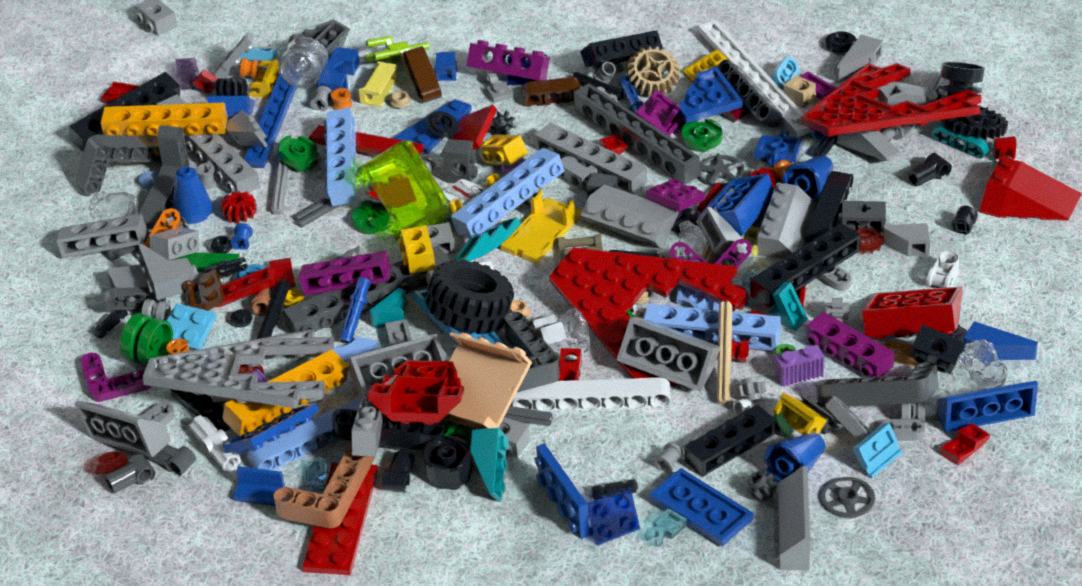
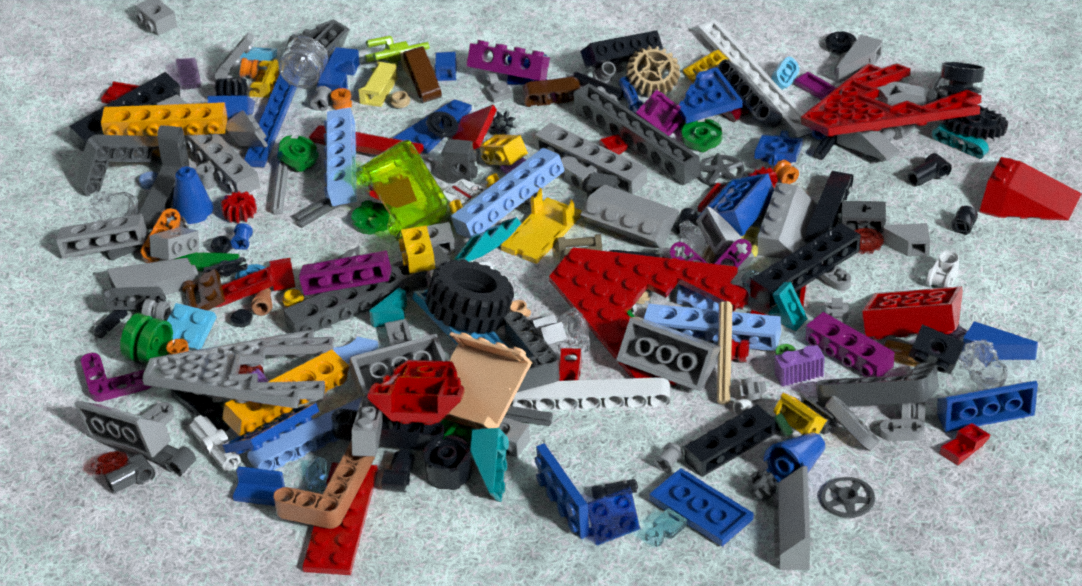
light grey slope [137,244,182,300] -> none
red plate [192,69,218,94] -> none
black axle [257,280,290,339] -> none
blue pin [338,277,371,344] -> none
magenta plate [645,179,705,212] -> none
blue cone [783,156,834,201] -> none
tan brick [784,75,816,108] -> none
medium azure plate [853,423,903,478] -> none
red tile [993,136,1017,160] -> none

